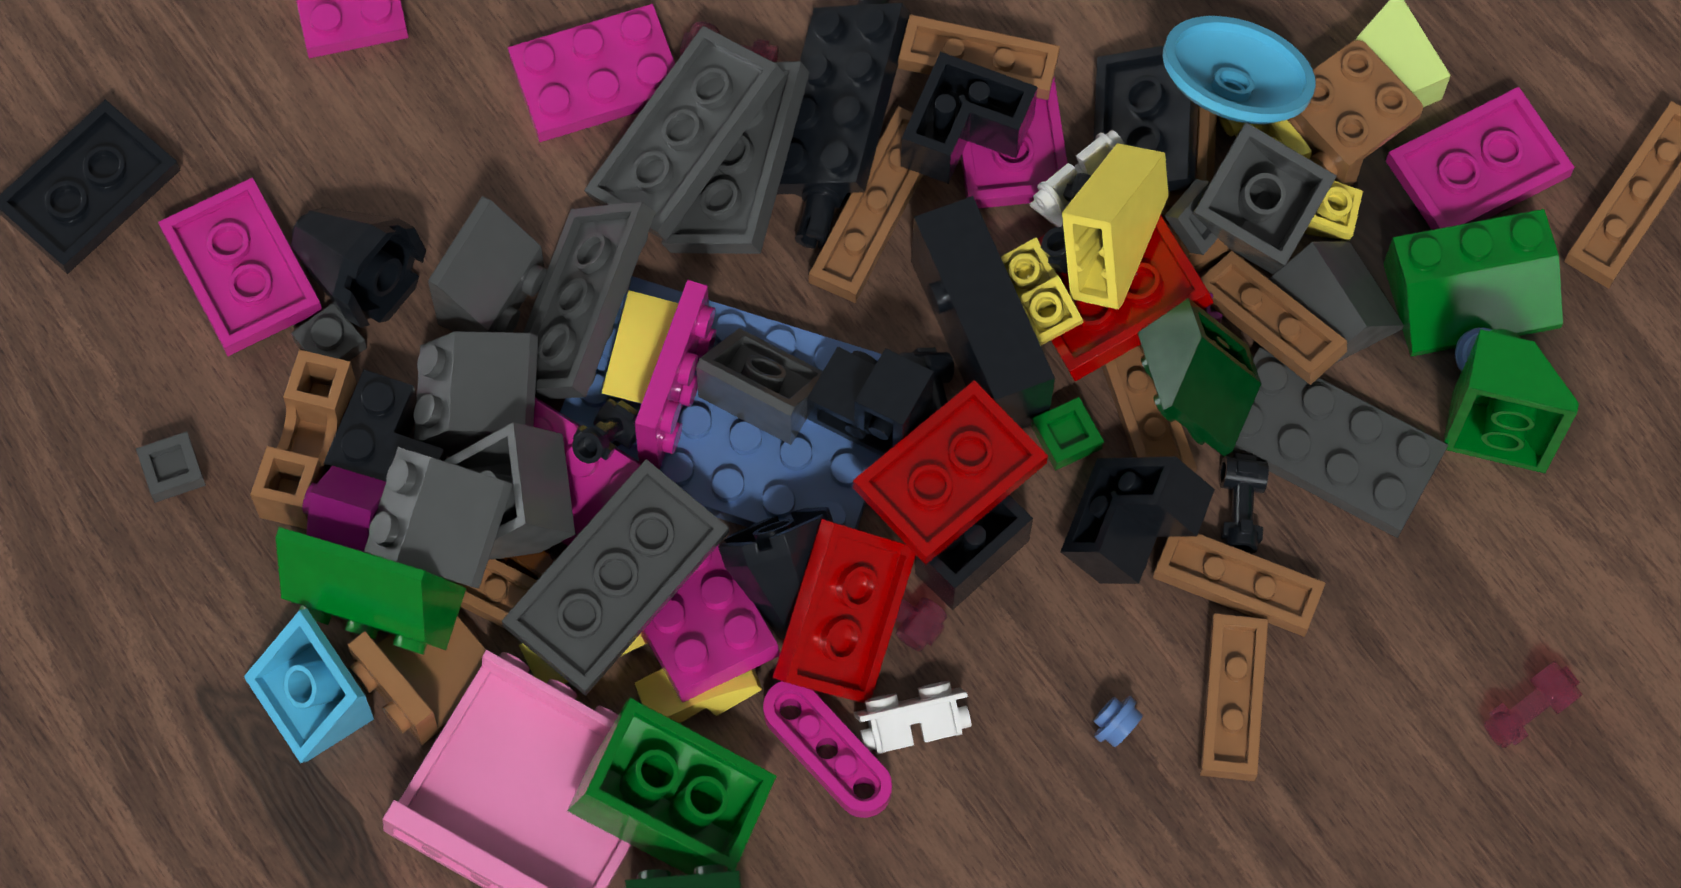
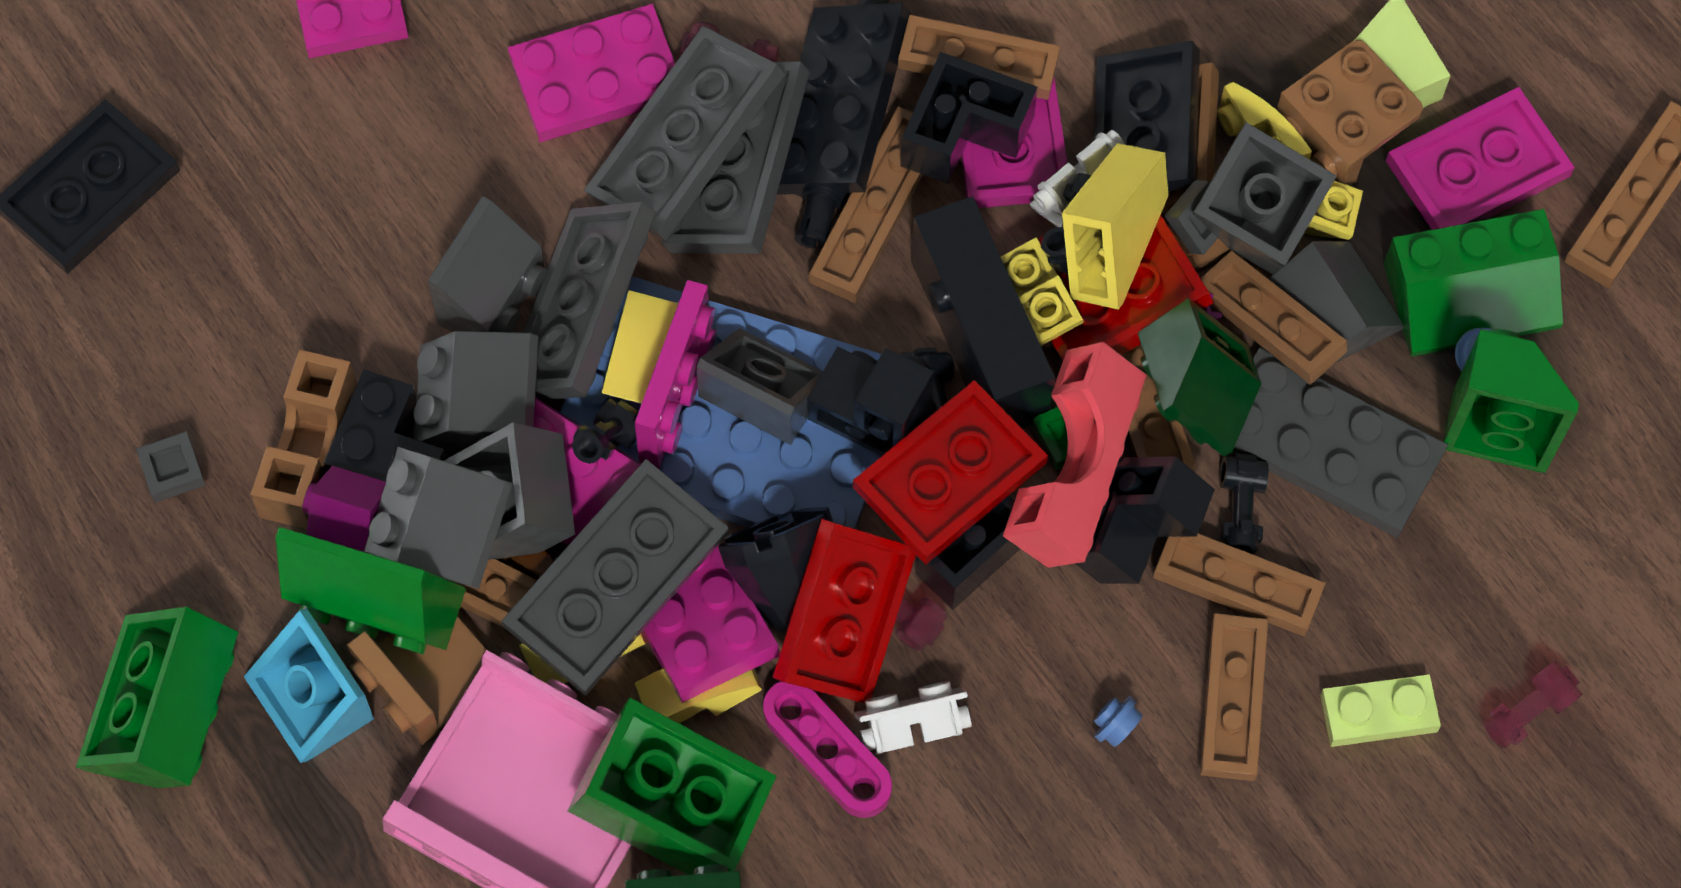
dark pink plate [158,177,322,357] -> none
black cone [291,207,426,328] -> none
dark grey plate [291,303,367,361] -> none
medium azure dish [1162,16,1316,124] -> none
none -> green slope [76,606,238,788]
none -> coral arch [1003,342,1147,568]
none -> yellowish green plate [1320,674,1441,747]

